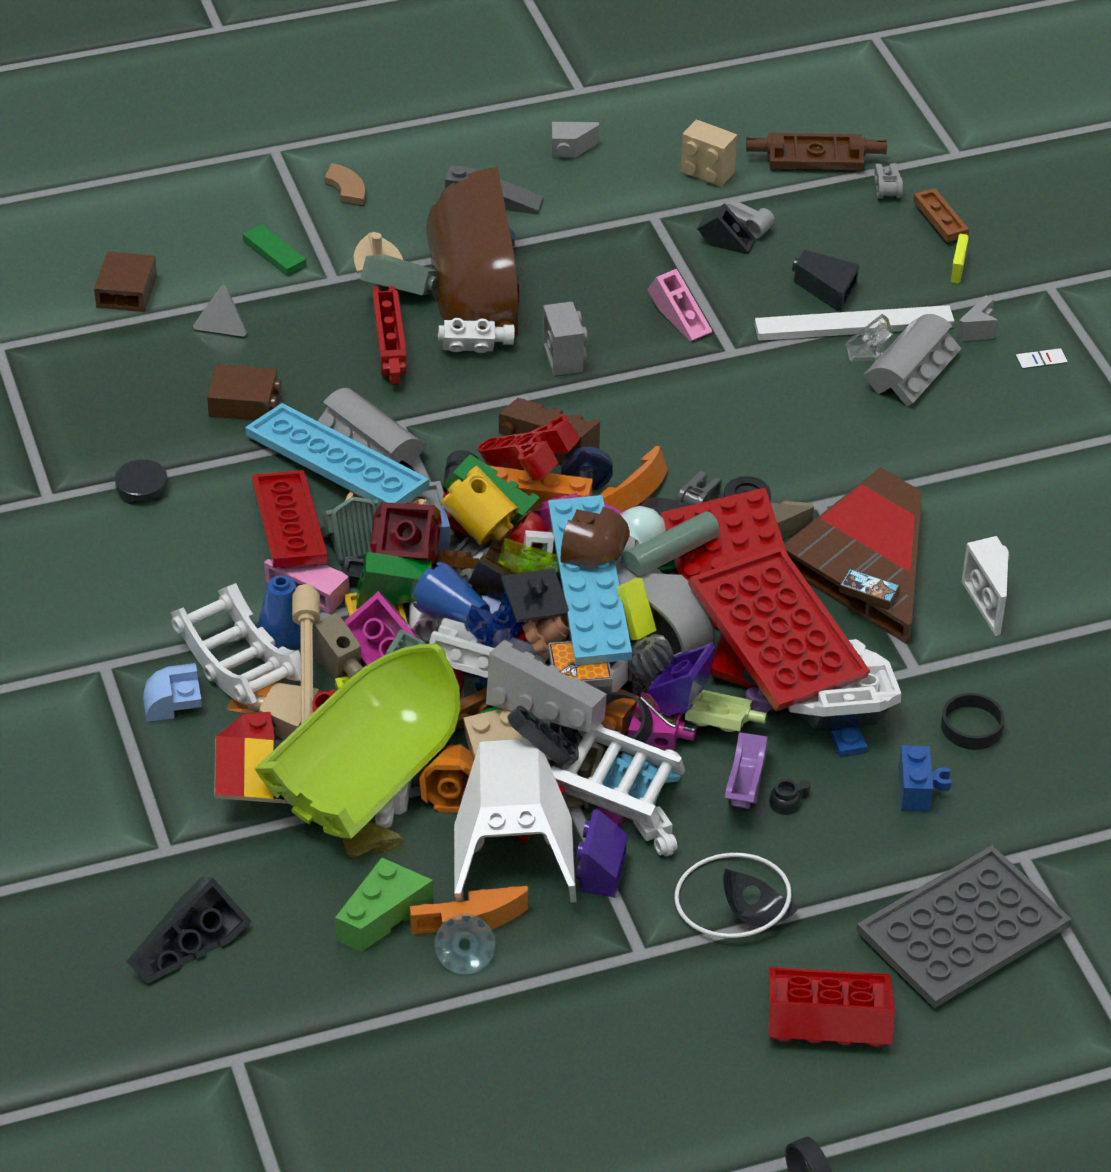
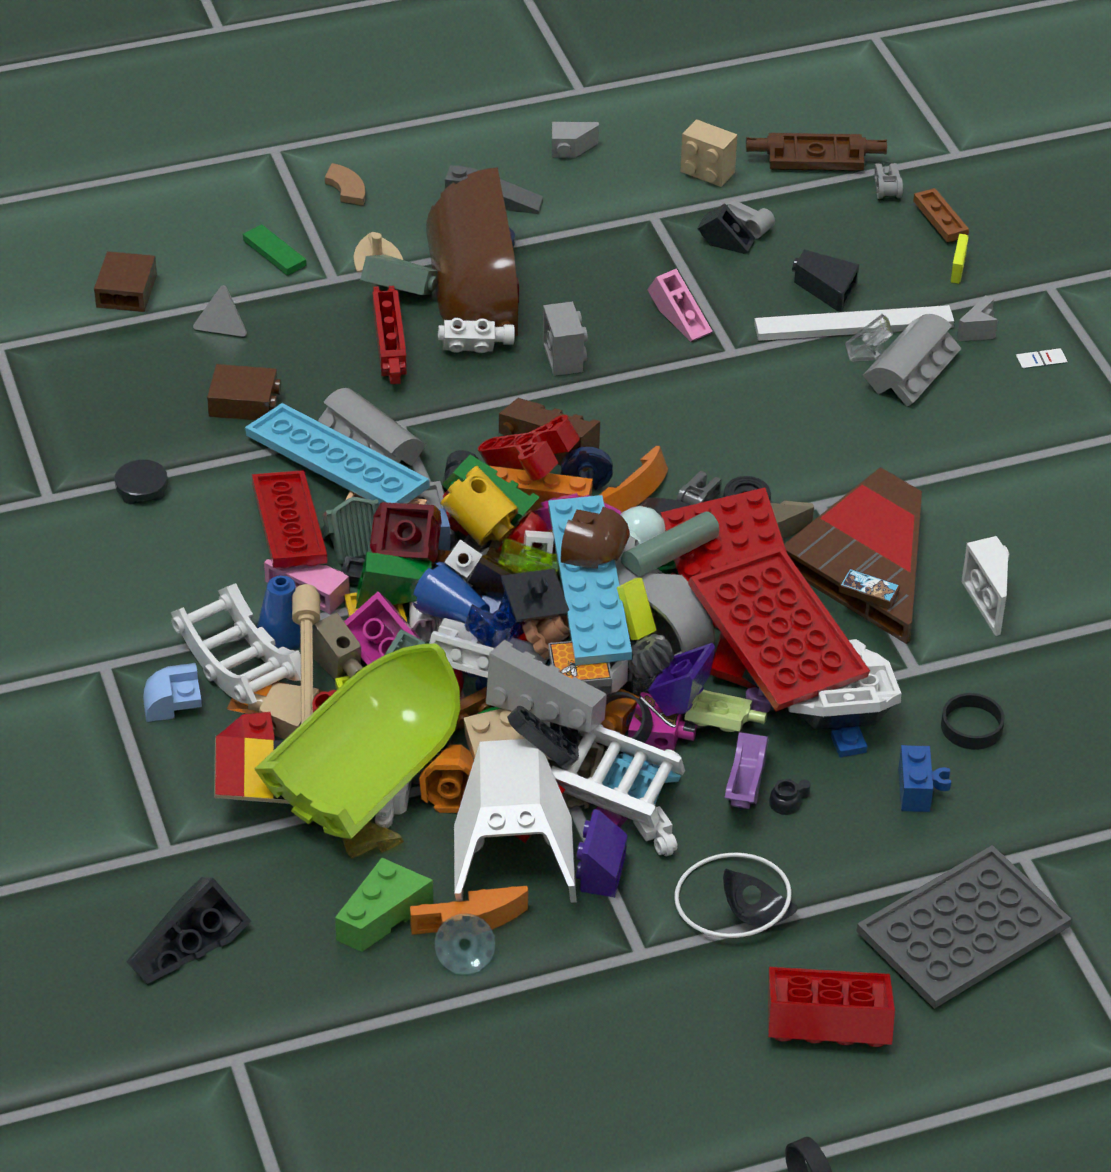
none -> white plate [445,540,483,578]

